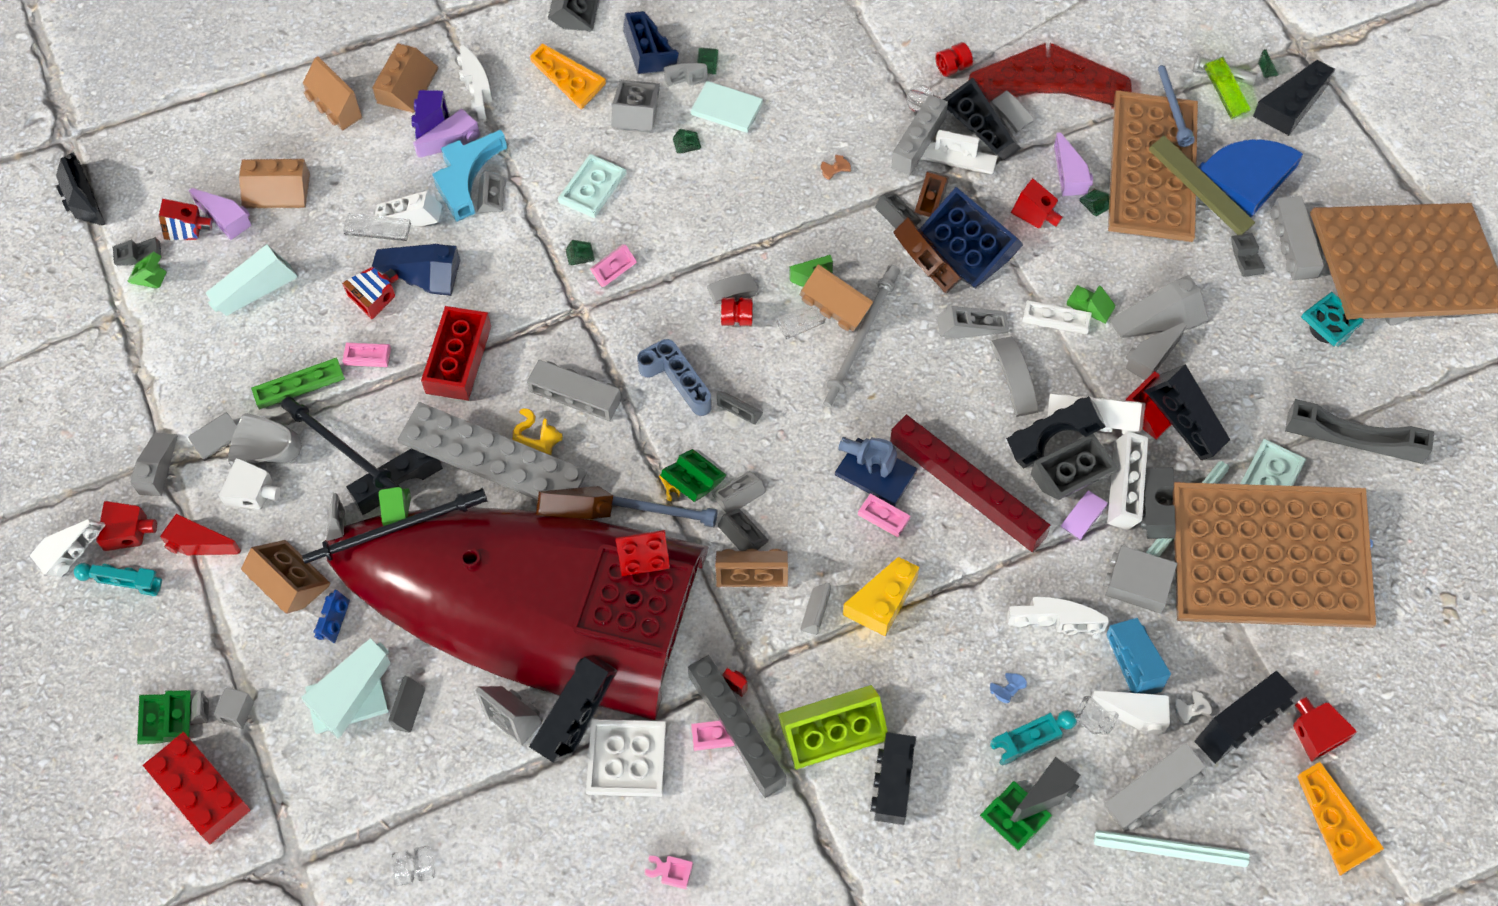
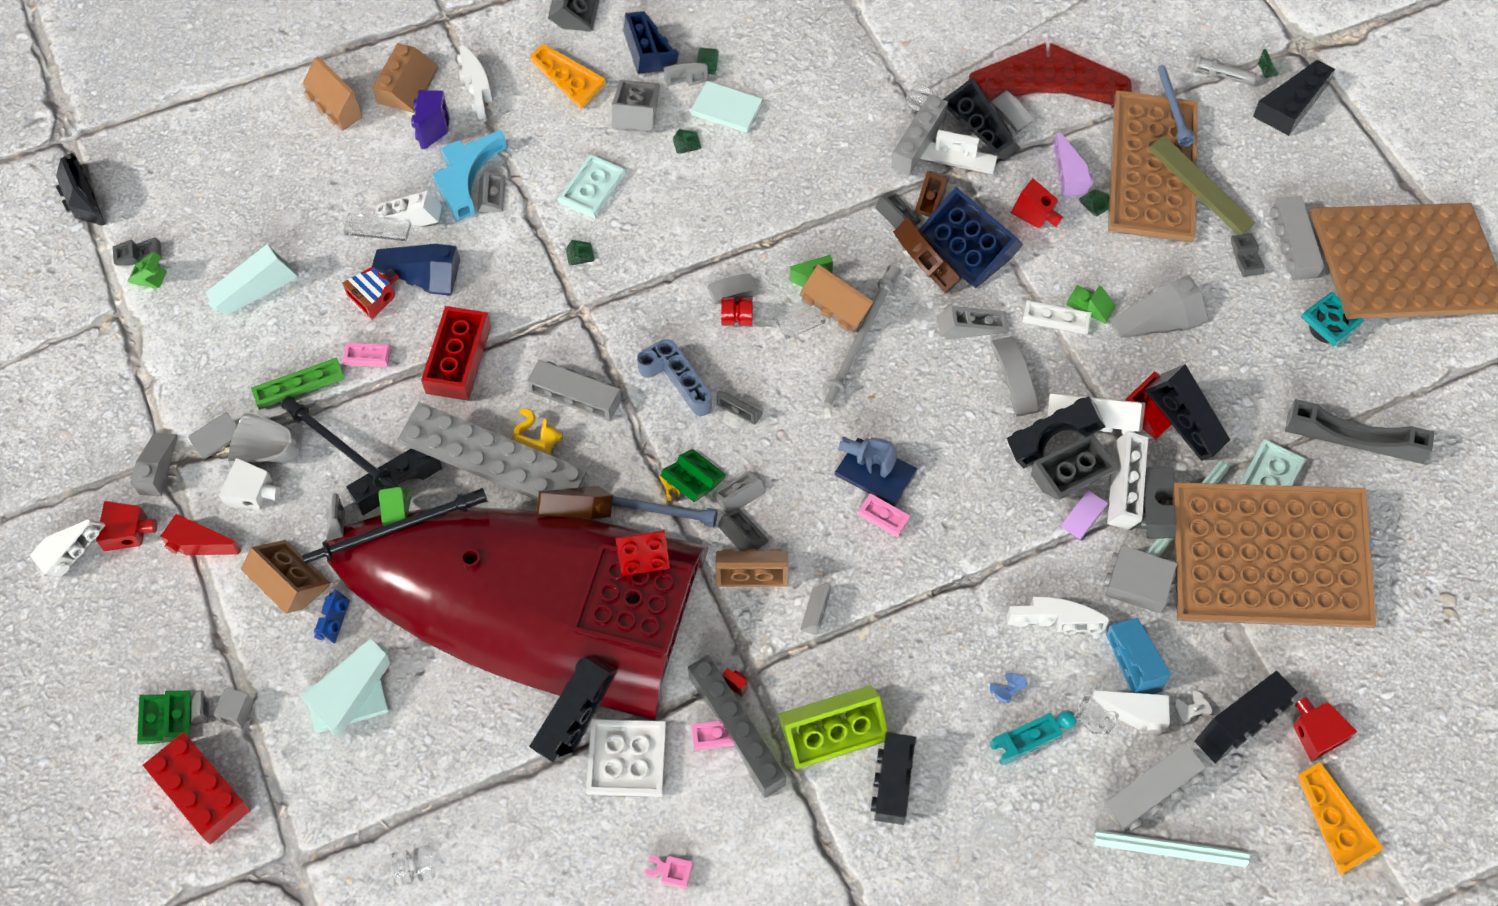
teal plate [73,563,162,596] -> none
torso [159,199,212,240] -> none
lavender slope [189,188,251,240] -> none
slope [239,159,310,208] -> none
dark grey slope [389,676,425,733] -> none
lavender slope [413,109,480,158] -> none
light grey slope [475,686,542,745] -> none
bright pink plate [590,244,637,287] -> none
nougat piece [821,155,851,180] -> none
yellow wedge [843,557,920,636] -> none
dark red brick [890,414,1051,553] -> none
red wheel [935,42,973,77] -> none
green slope [980,781,1052,851] -> none
dark grey slope [1010,757,1081,822] -> none
light grey slope [1125,323,1187,380] -> none
blue brick [1198,139,1303,217] -> none
clear neon green tile [1204,57,1251,119] -> none

